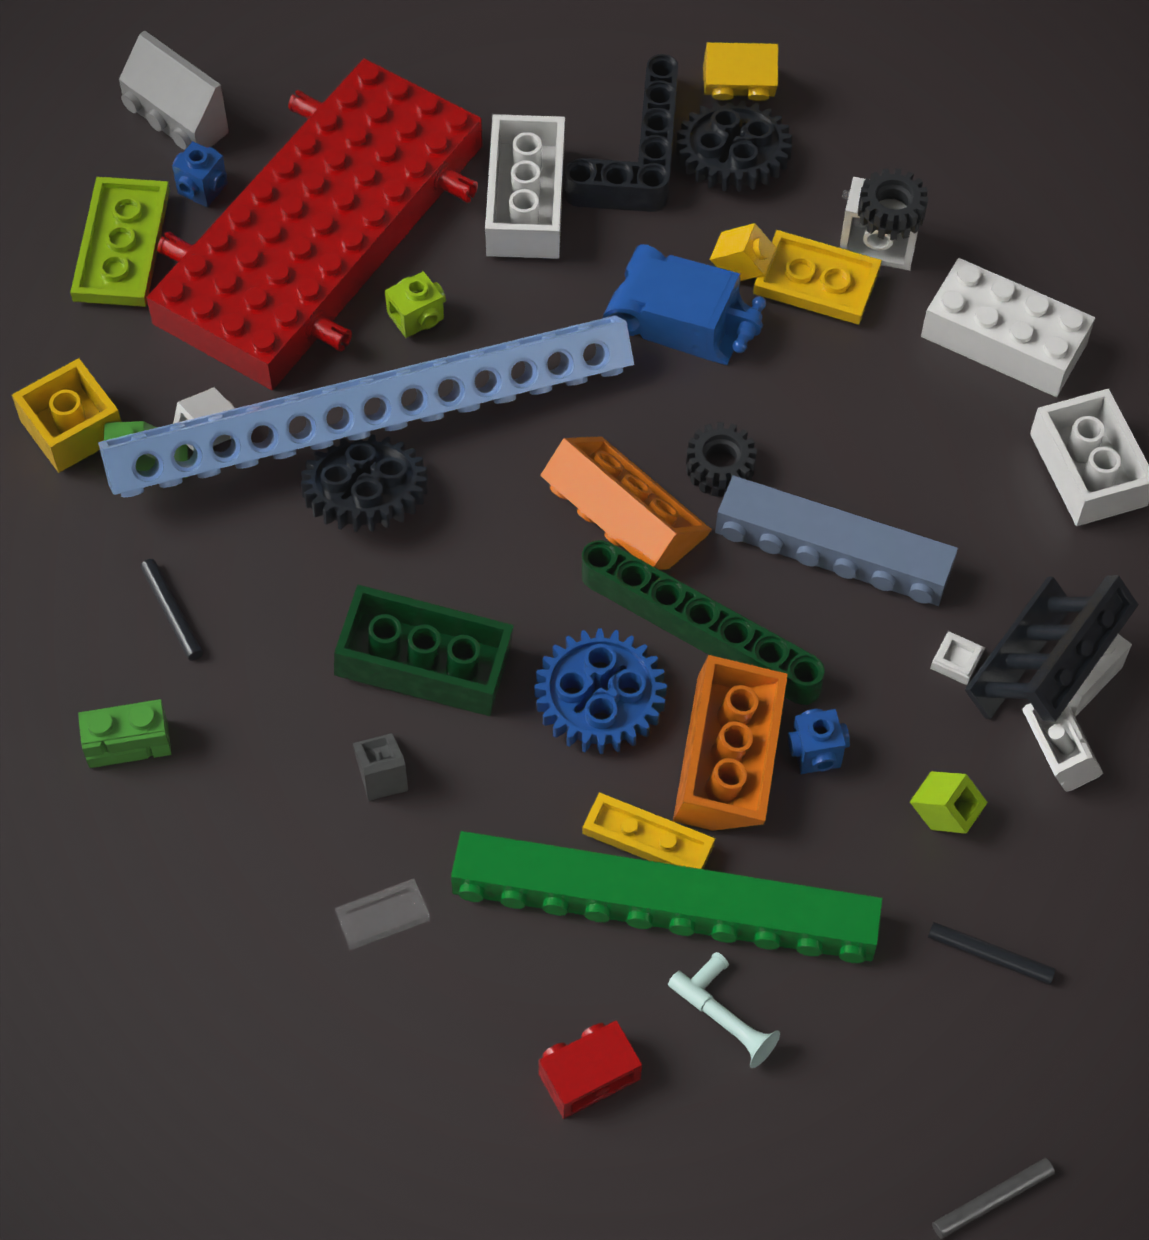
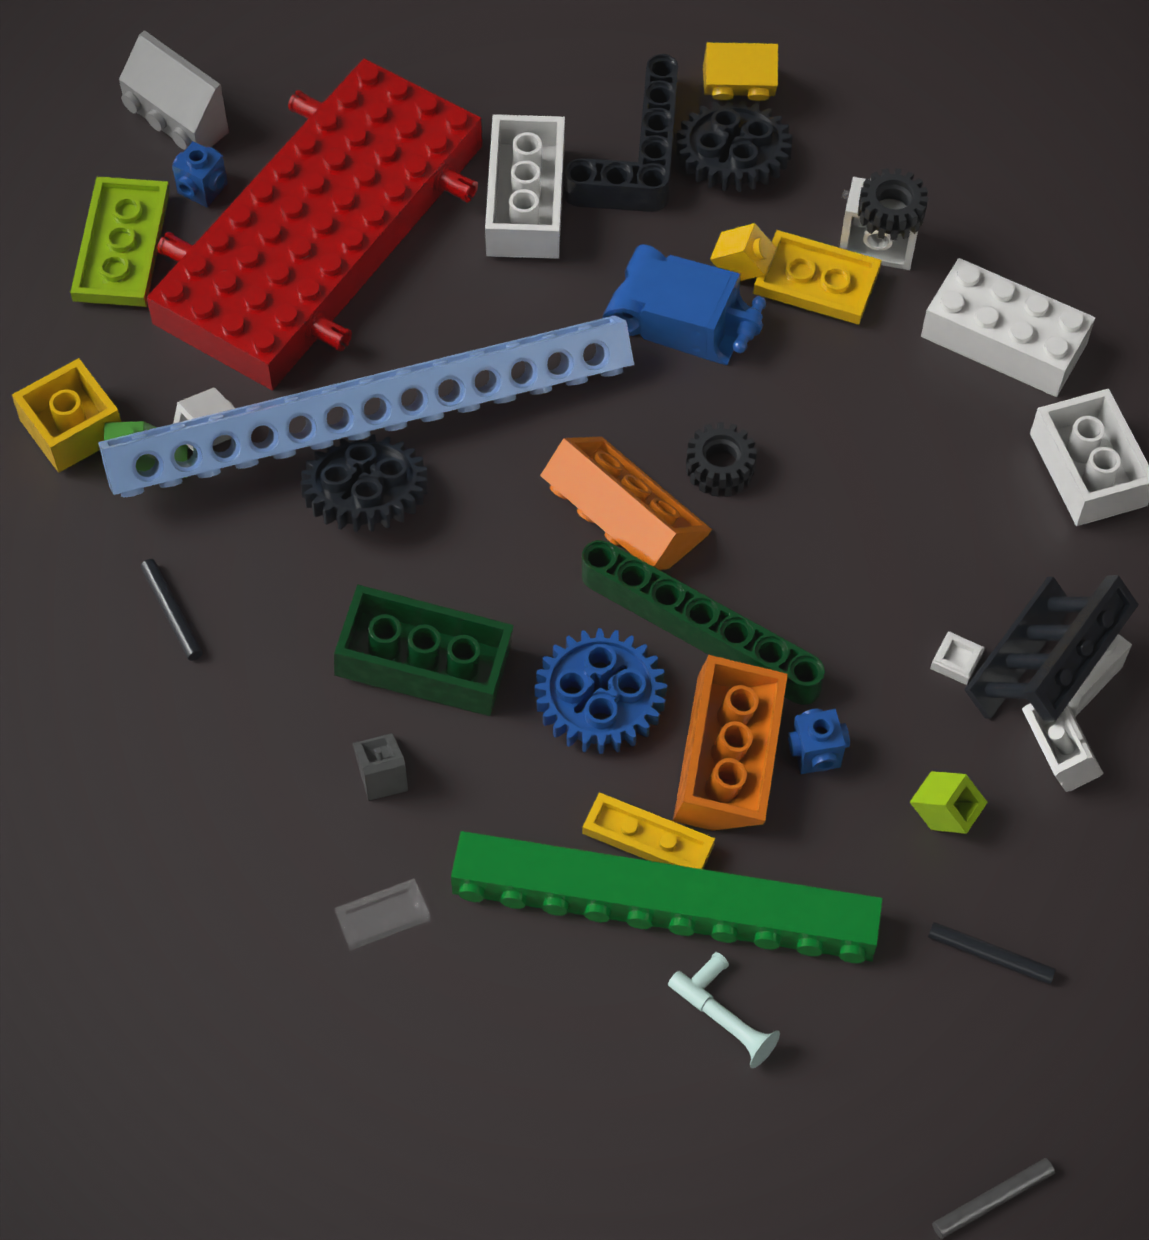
bright green brick [78,699,171,768] -> none
lime brick [385,271,446,338] -> none
red brick [539,1020,642,1119] -> none
sand blue brick [715,475,958,606] -> none

